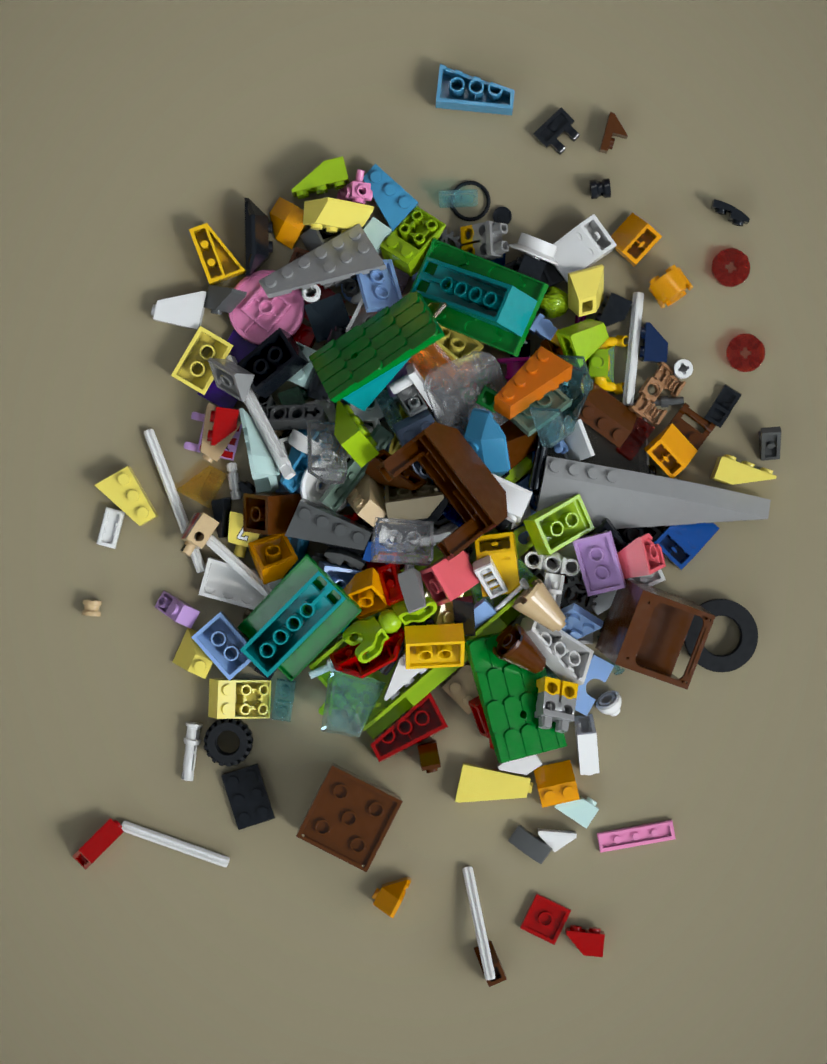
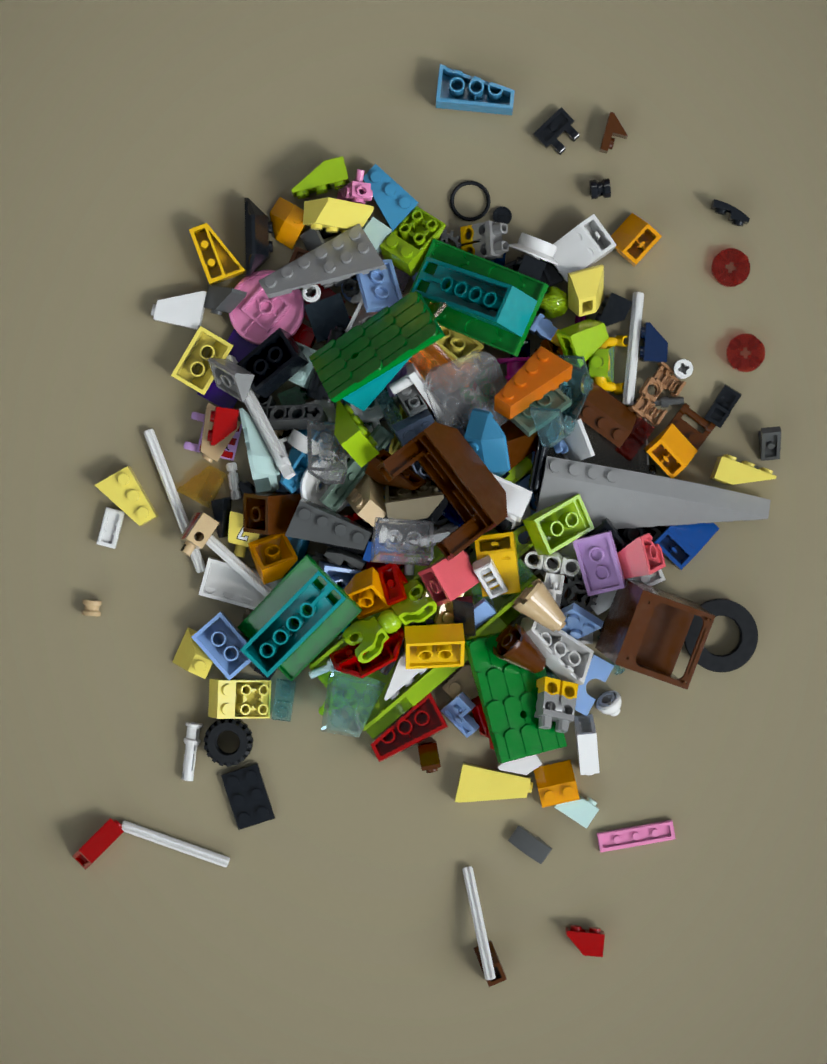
lavender slope [155,591,200,629] -> none
reddish brown piece [296,763,403,872] -> none
light orange slope [372,877,411,918] -> none
light grey slope [398,568,426,614] -> none
clear light blue slope [439,189,478,208] -> none
green slope [475,386,498,413] -> none
white piece [494,578,529,612] -> none
red tile [520,893,571,945] -> none
white slope [537,828,577,852] -> none
light orange brick [648,265,693,309] -> none
none -> light blue plate [441,692,480,738]

